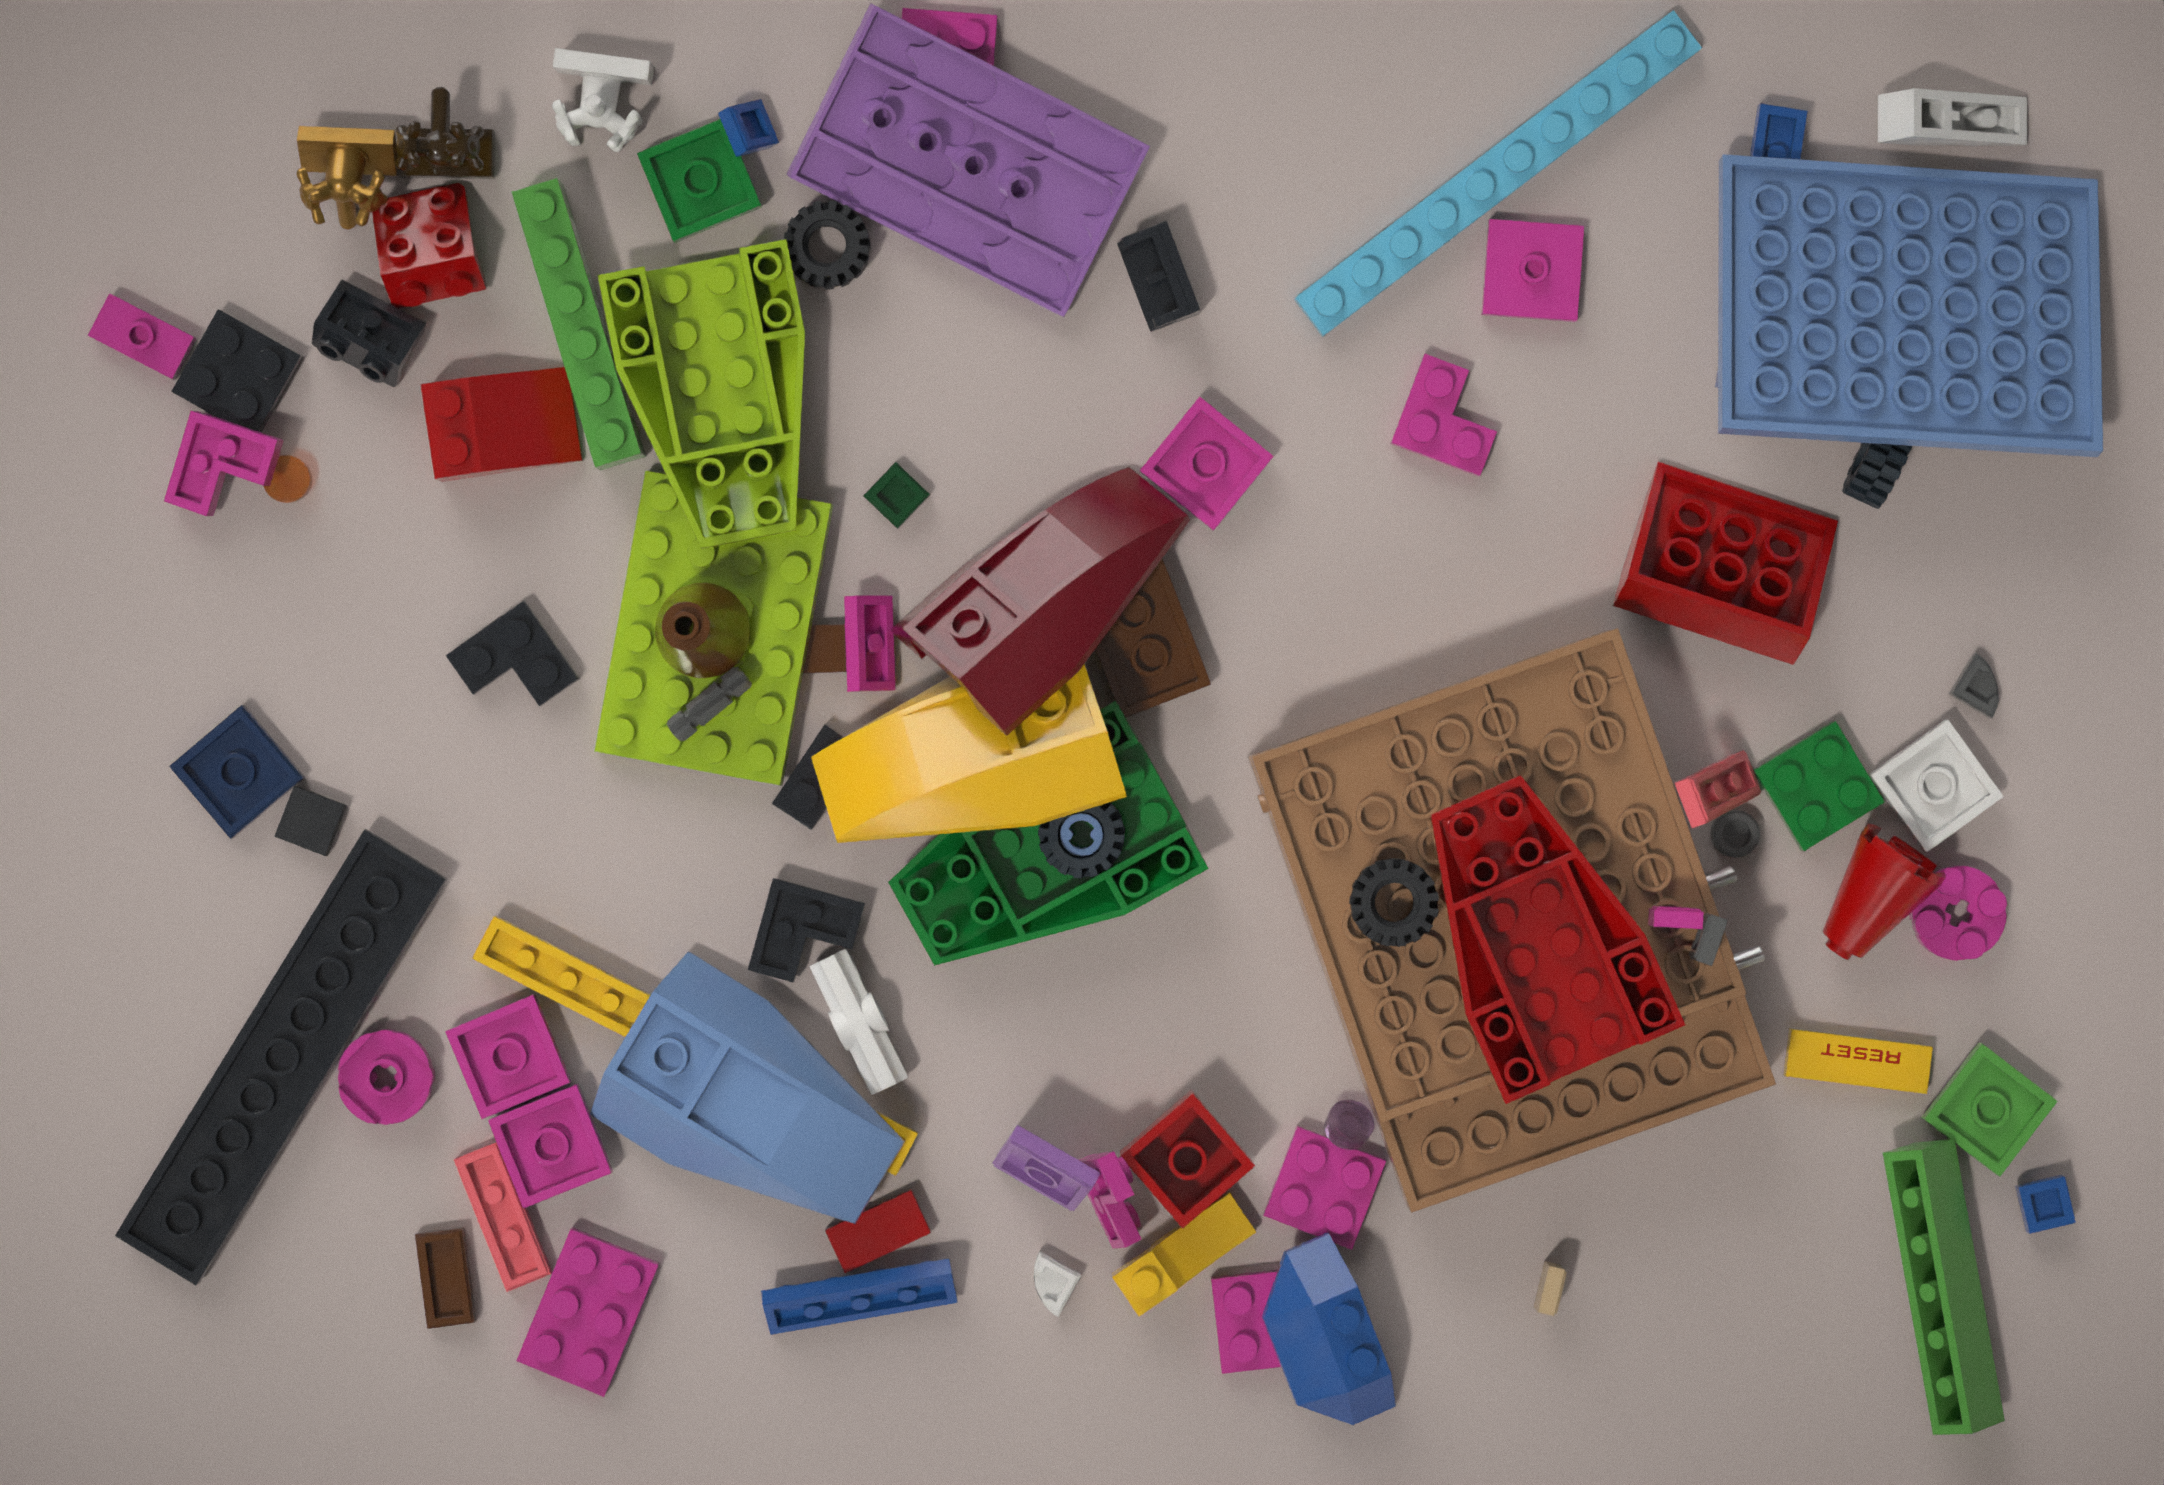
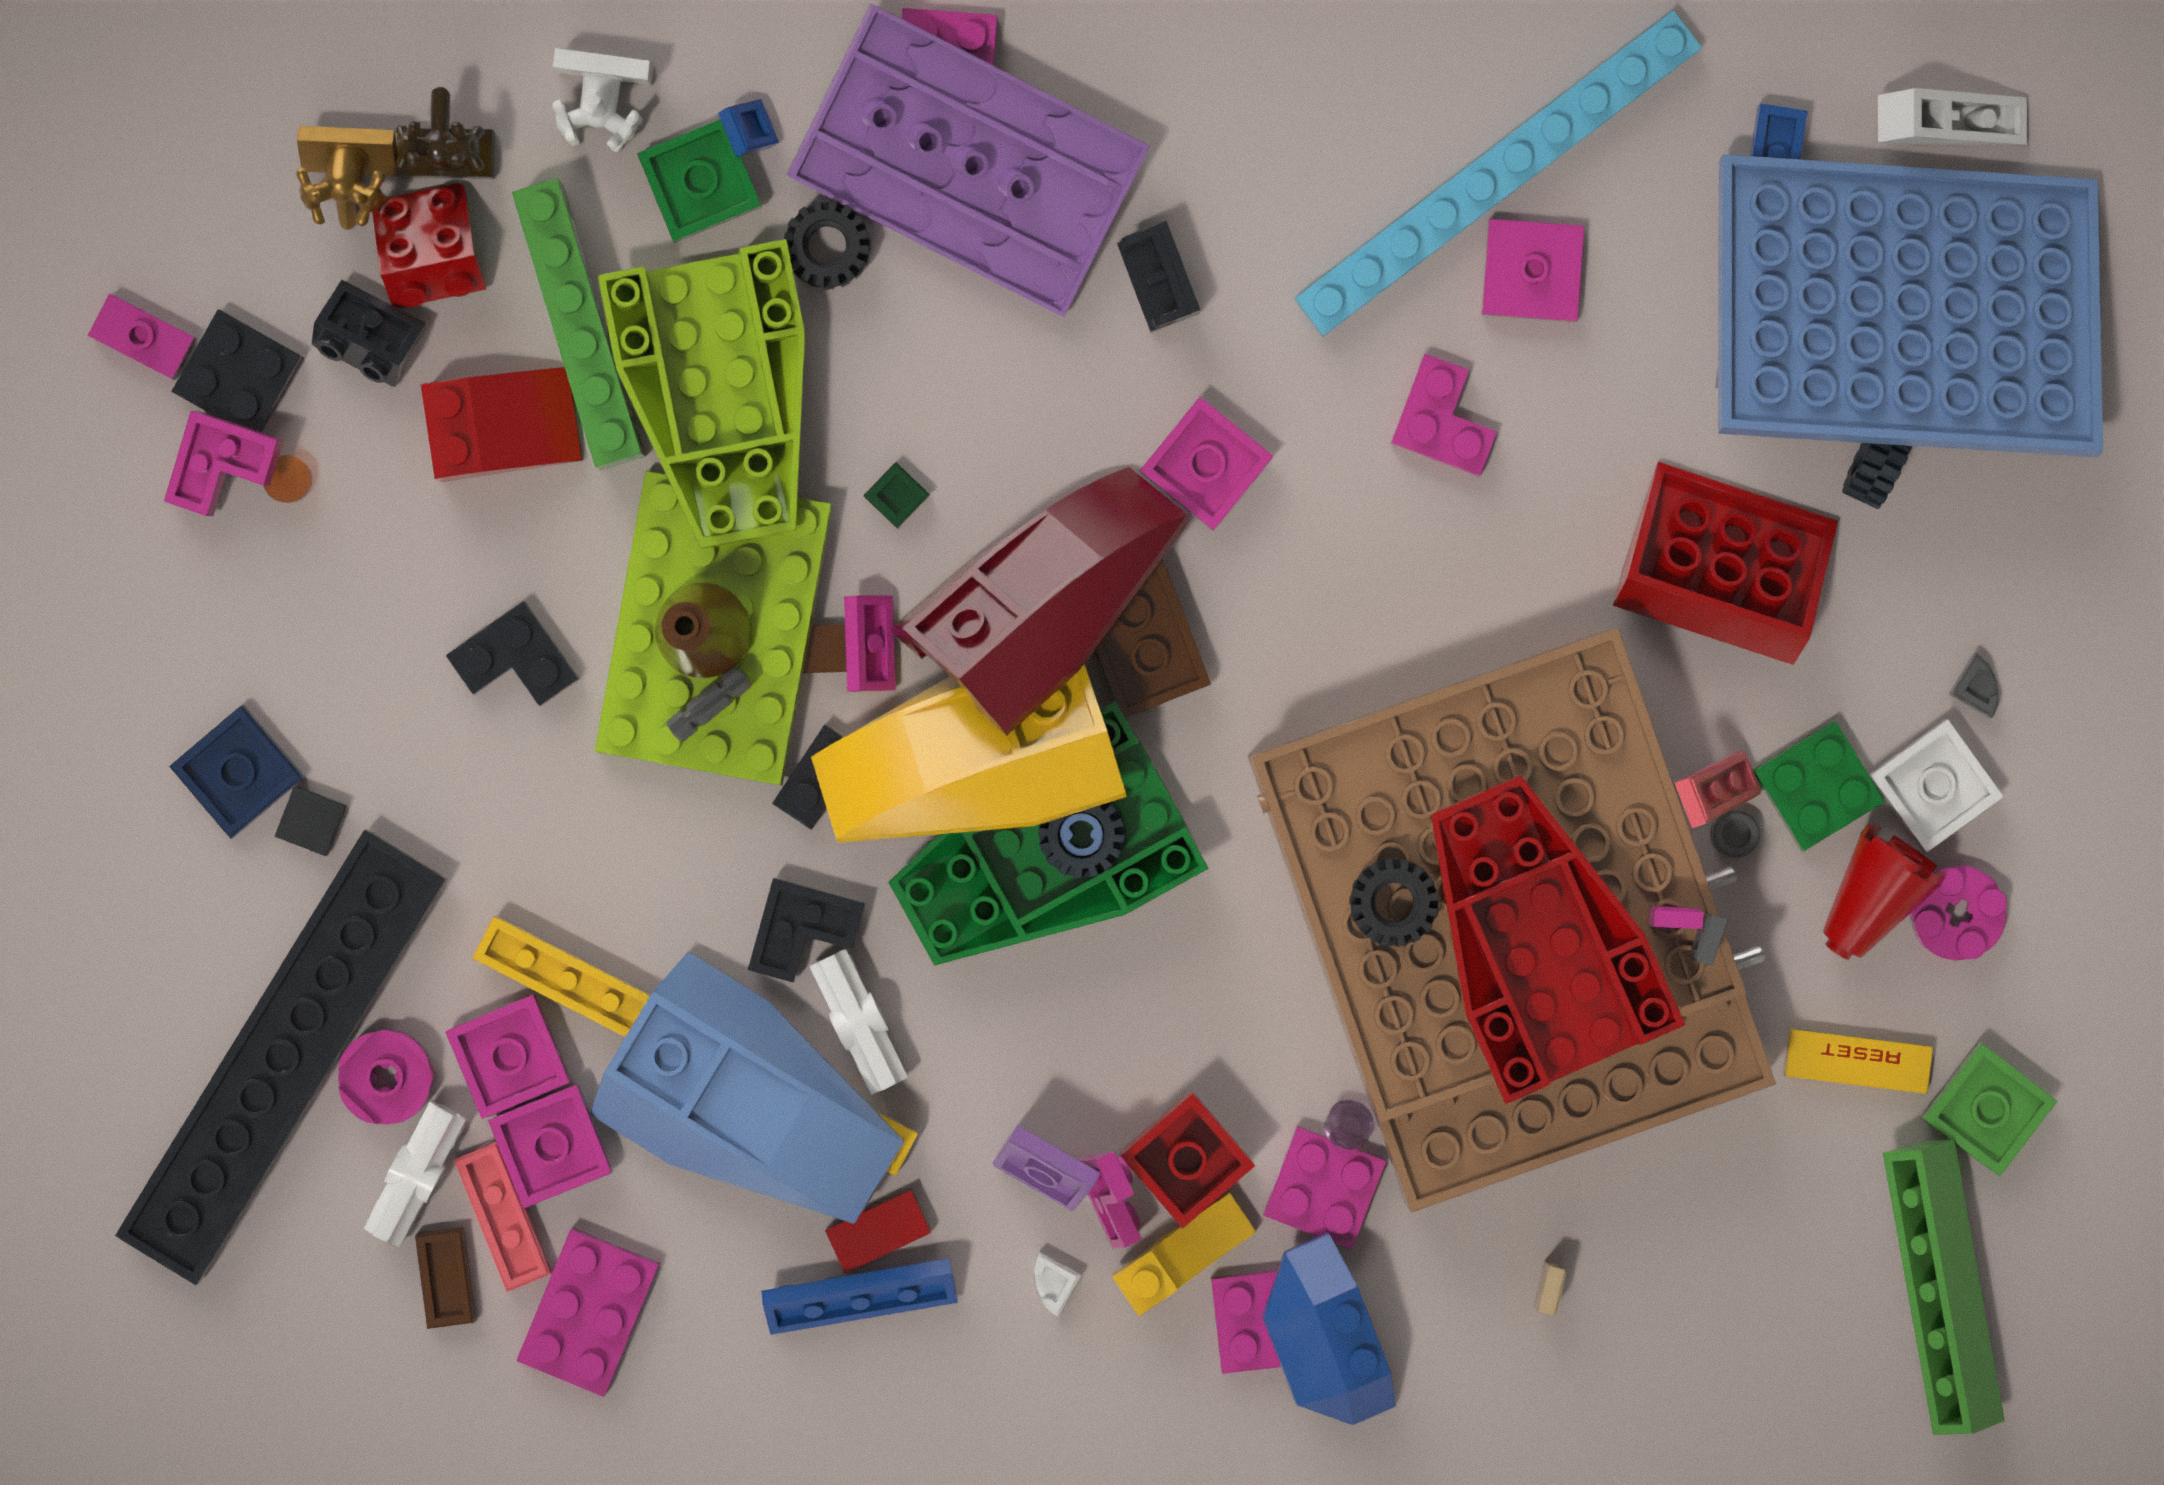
blue plate [2015,1175,2076,1234] -> none
none -> white piece [364,1101,467,1247]

